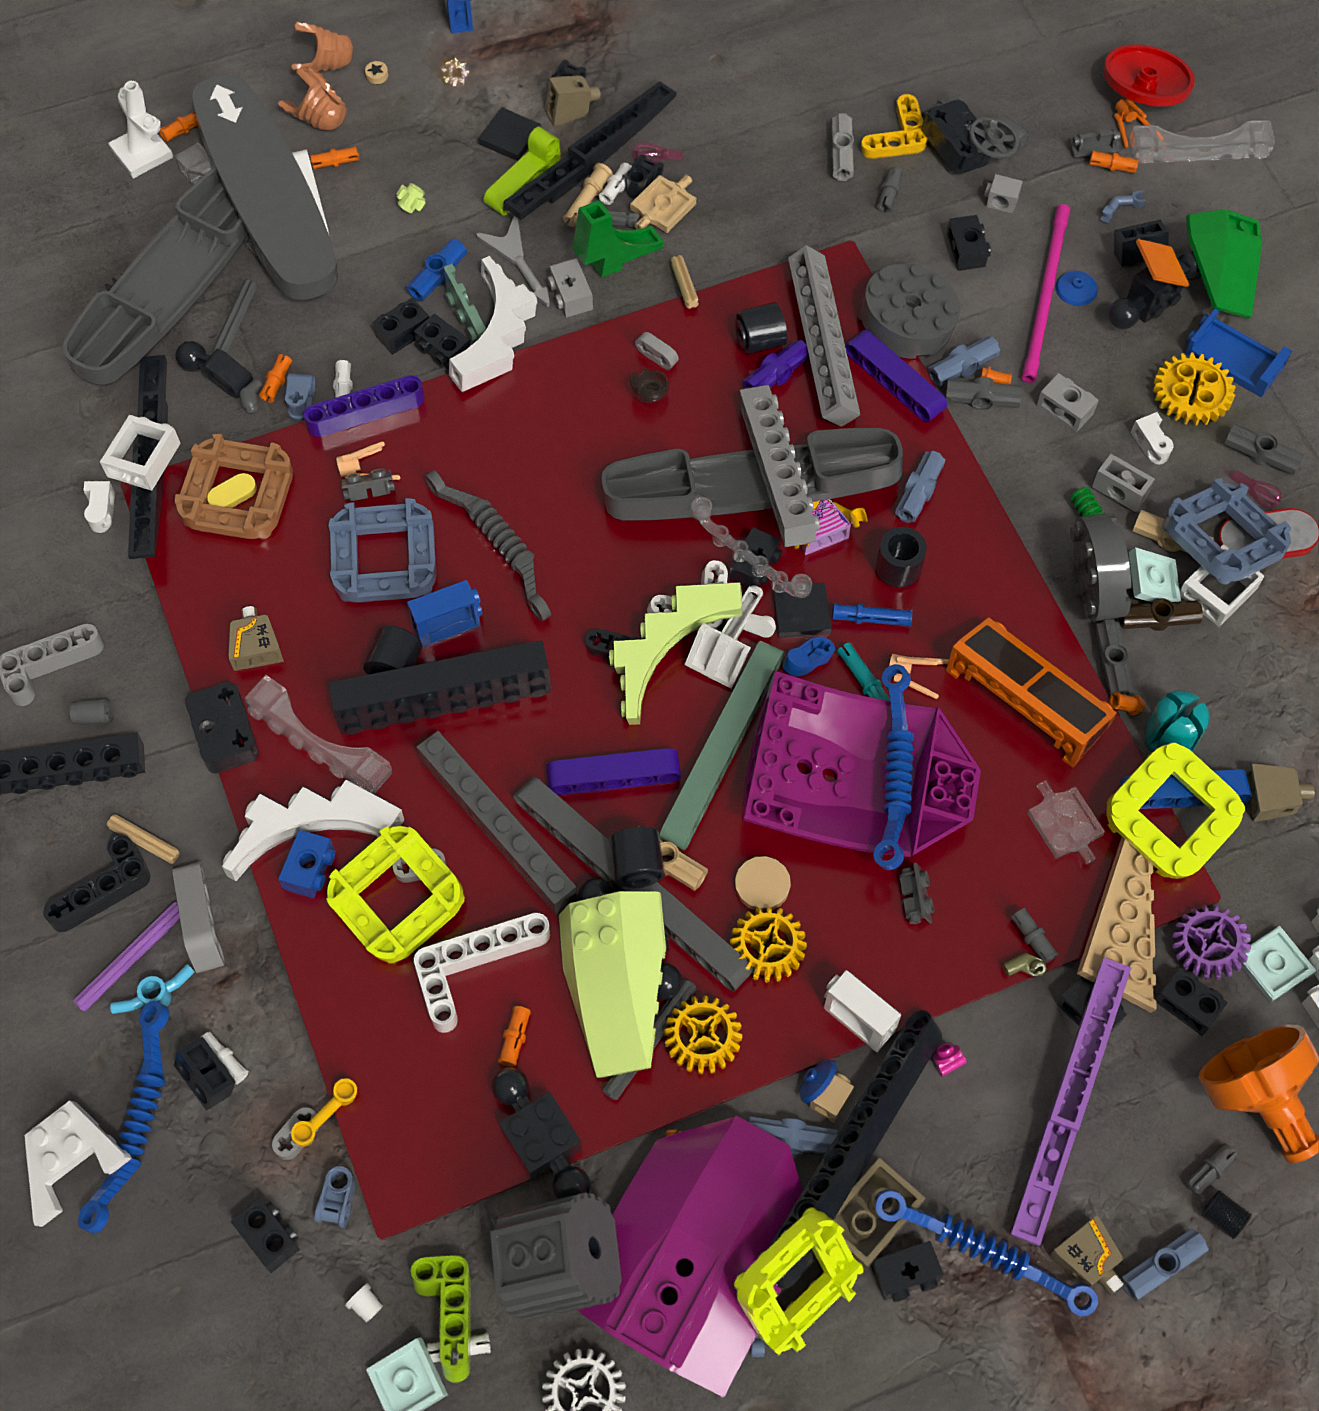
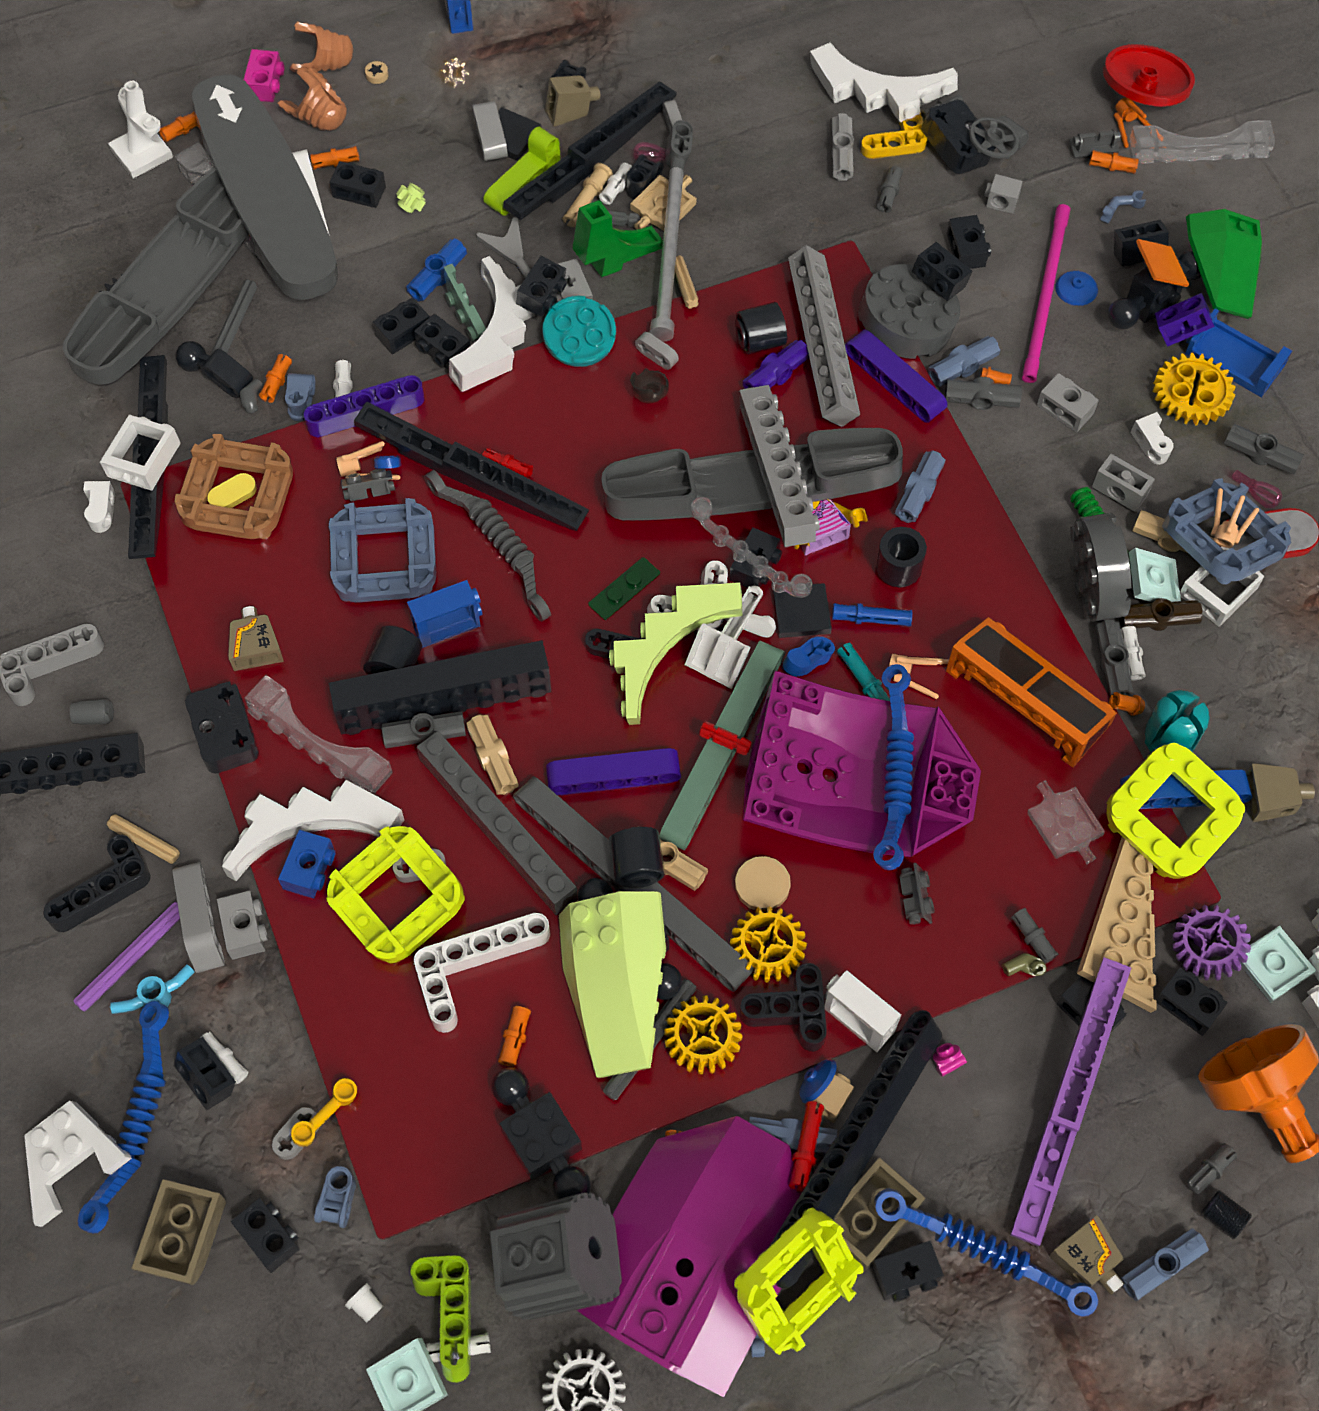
none -> dark tan brick [132,1179,227,1285]
none -> light grey brick [217,891,268,960]
none -> dark pink brick [244,49,284,102]
none -> black brick [330,161,386,208]
none -> black slope [354,402,589,531]
none -> blue tile [374,455,401,469]
none -> dark grey piece [382,711,466,748]
none -> tan piece [466,714,518,795]
none -> light grey beam [472,101,508,161]
none -> red pin [482,448,533,479]
none -> black brick [516,256,568,317]
none -> teal tile [543,296,616,367]
none -> dark green piece [588,557,660,620]
none -> flat silver piece [649,120,693,341]
none -> light grey beam [662,100,682,132]
none -> red axle [699,721,752,755]
none -> black beam [740,963,827,1052]
none -> red pin [789,1101,825,1192]
none -> white arch [810,42,957,123]
none -> black brick [911,242,973,301]
none -> white pin [1120,626,1146,681]
none -> dark purple brick [1155,293,1214,347]
none -> light nougat plant [1210,488,1259,548]

